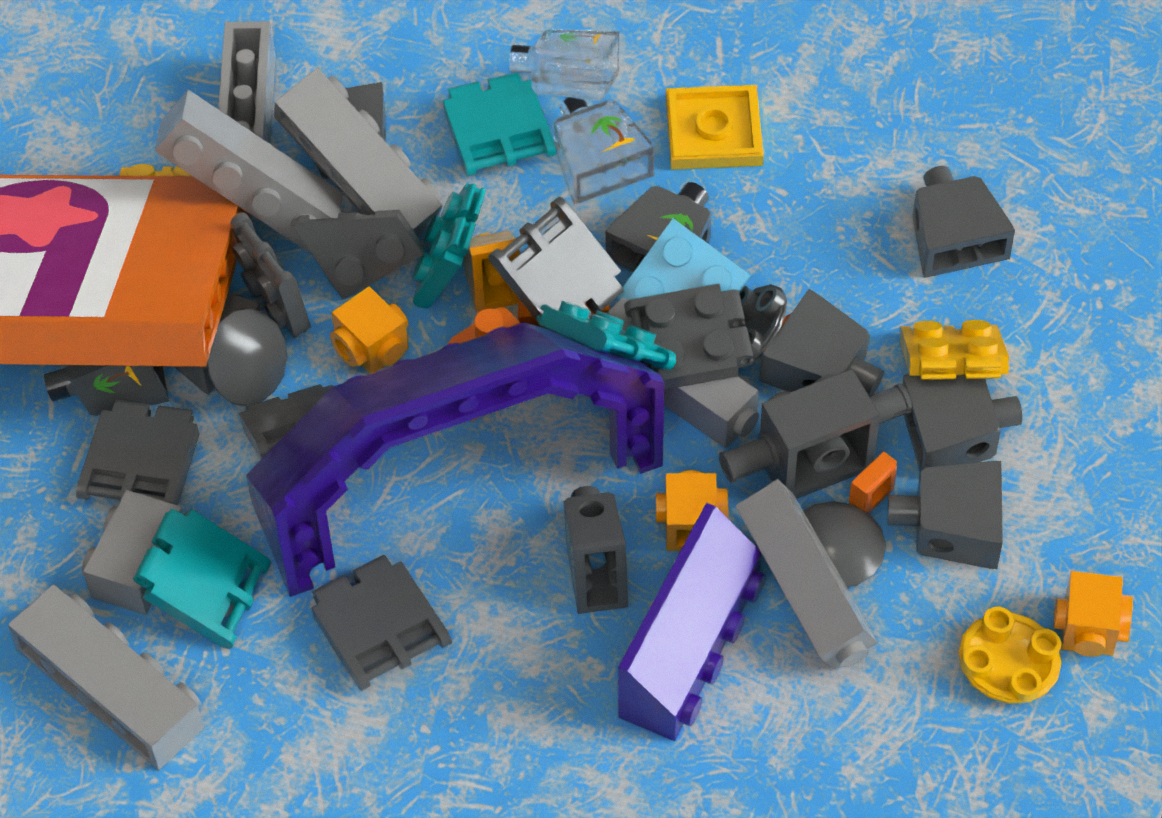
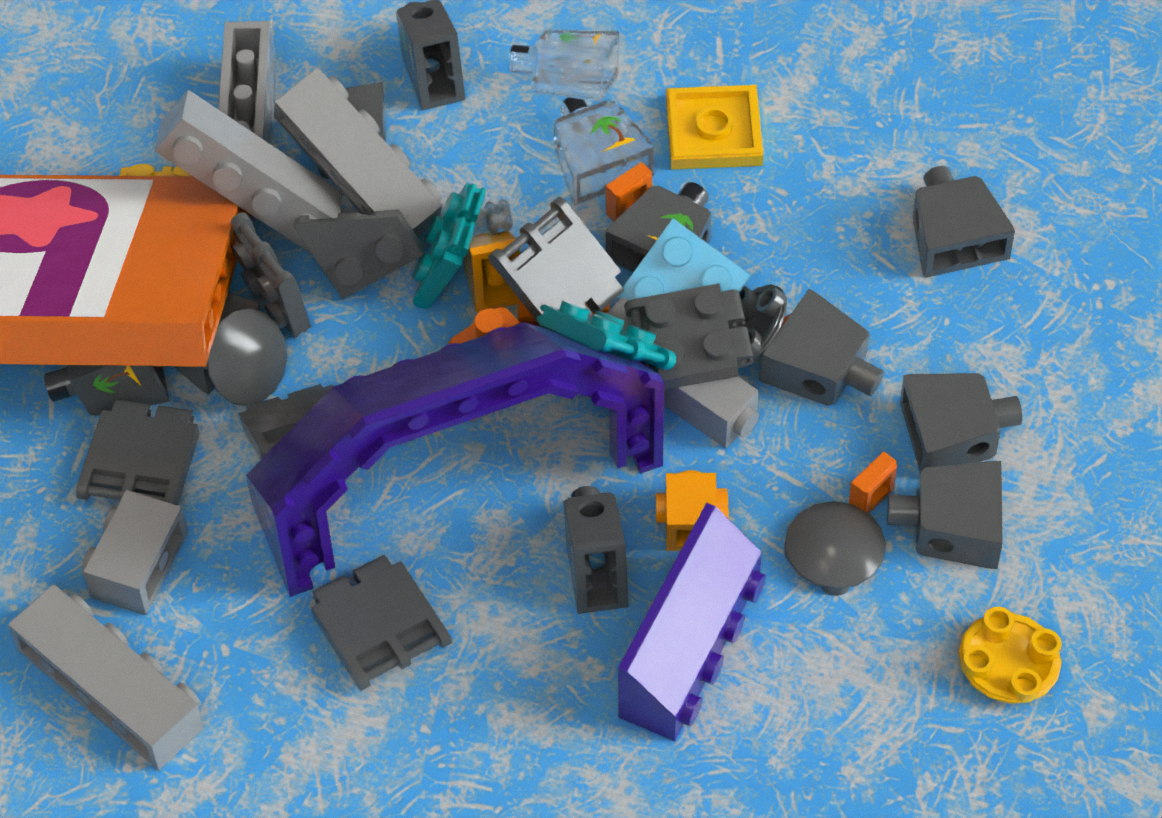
teal plate [133,509,271,649] -> none
light orange brick [330,286,409,374] -> none
teal plate [443,72,557,177] -> none
dark grey brick [719,369,912,499] -> none
light grey brick [735,479,878,669] -> none
yellow plate [900,320,1009,380] -> none
light orange brick [1053,571,1133,657] -> none
none -> dark grey torso [396,0,466,111]
none -> dark grey axle [484,198,513,234]
none -> orange tile [606,162,652,221]

